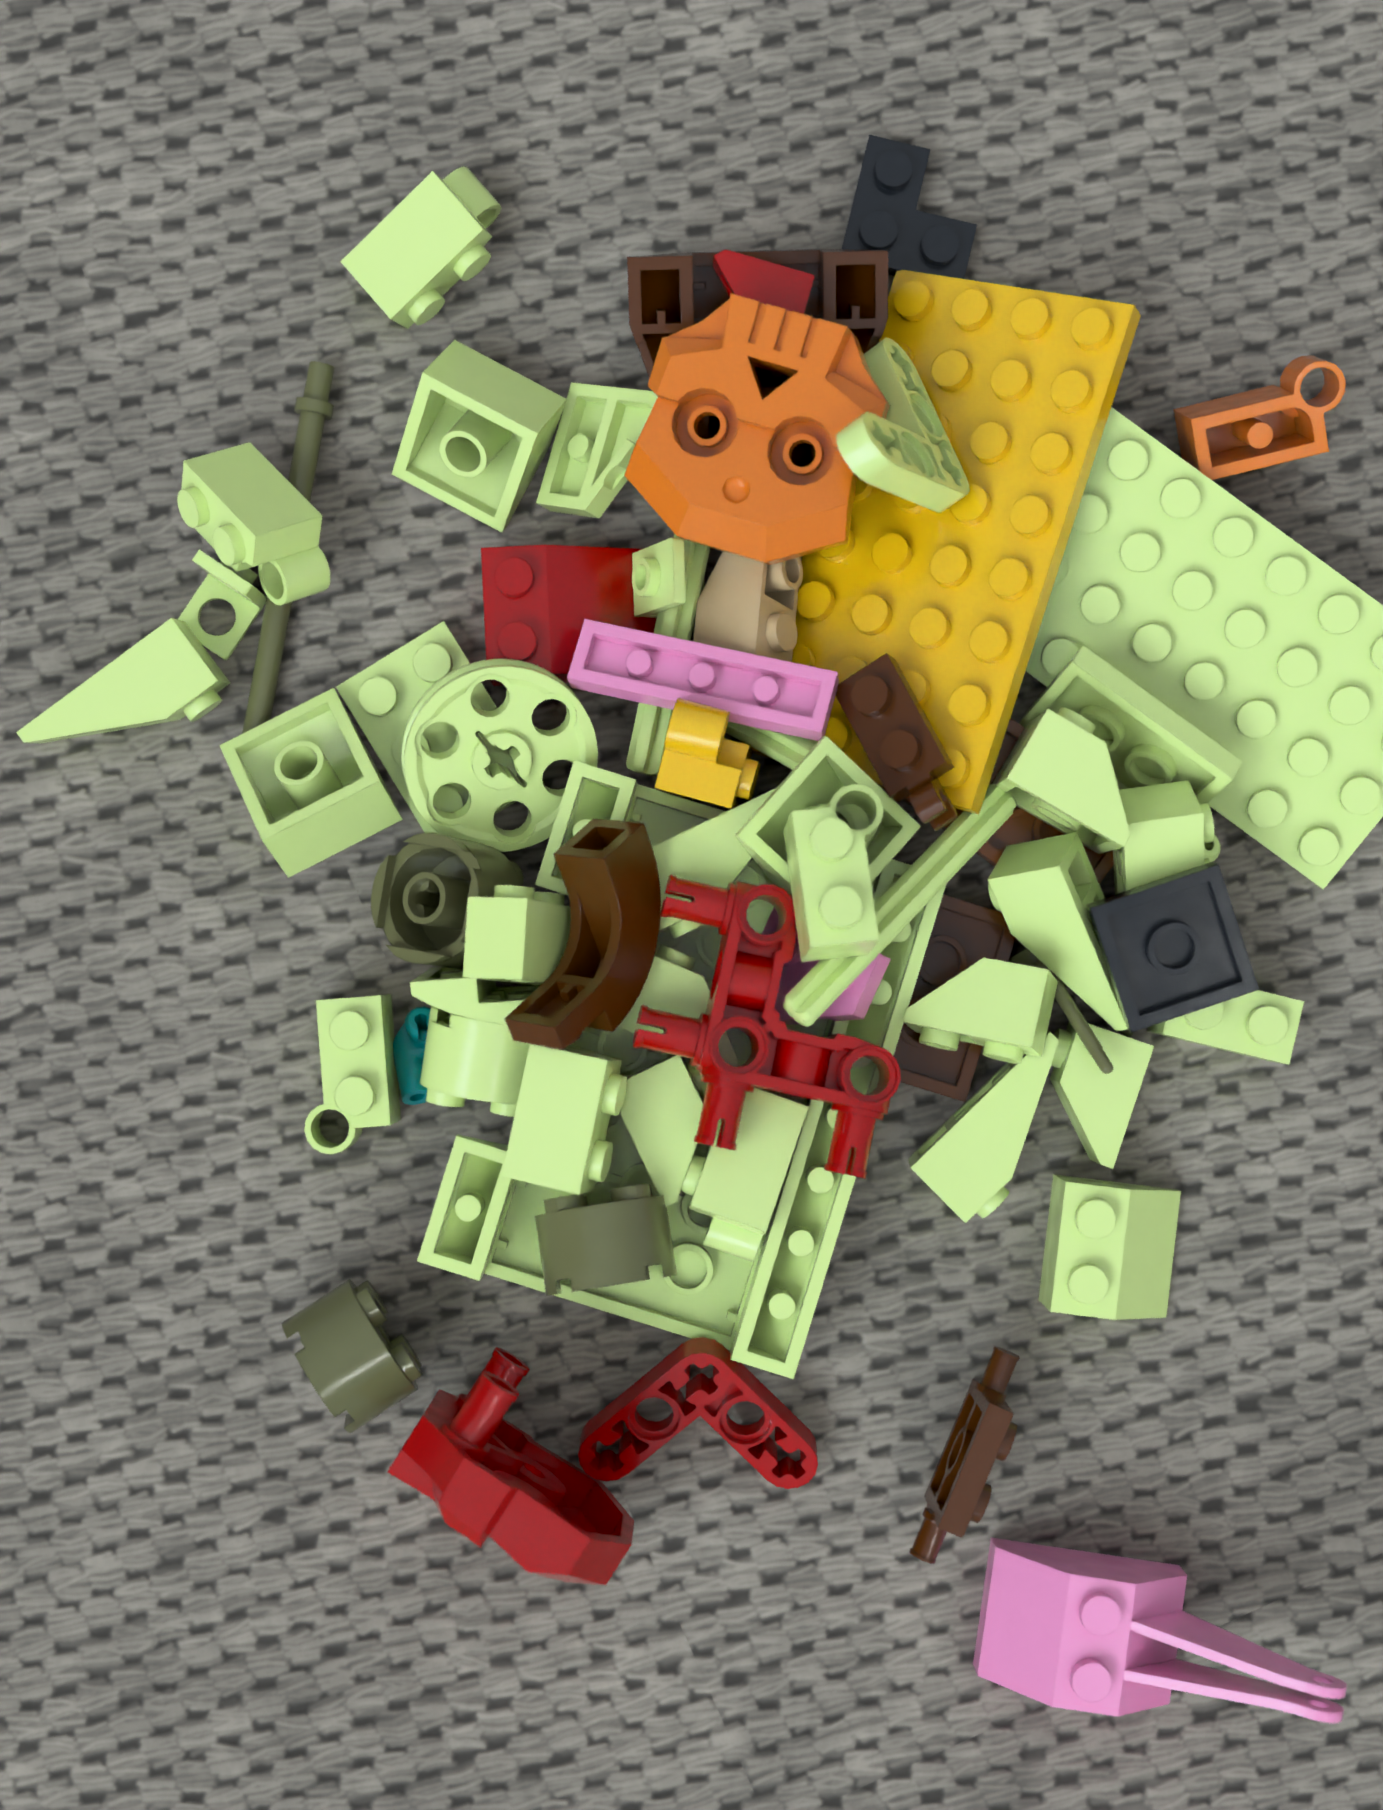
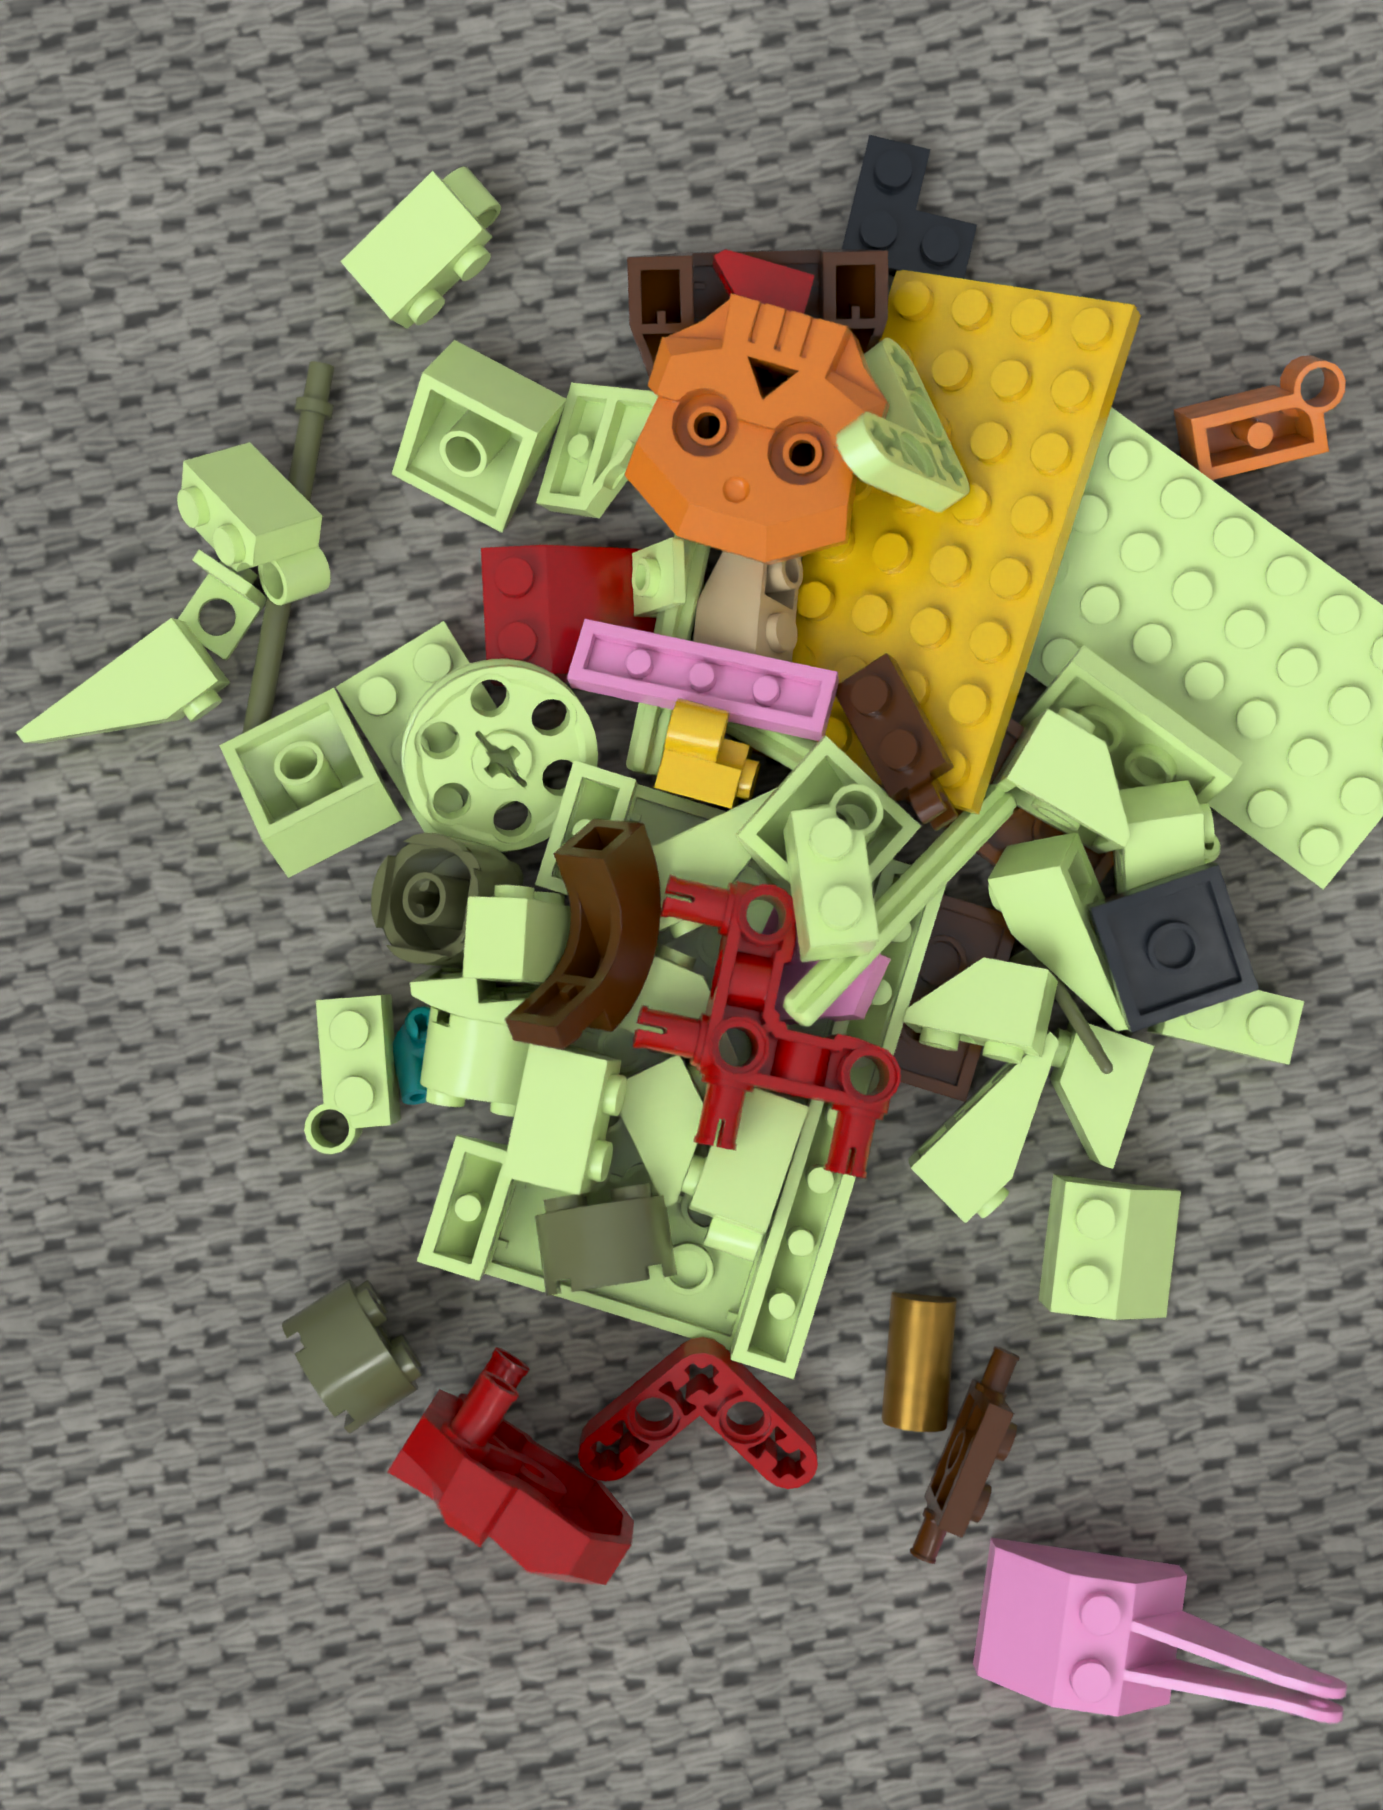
none -> pearl gold brick [882,1292,957,1432]

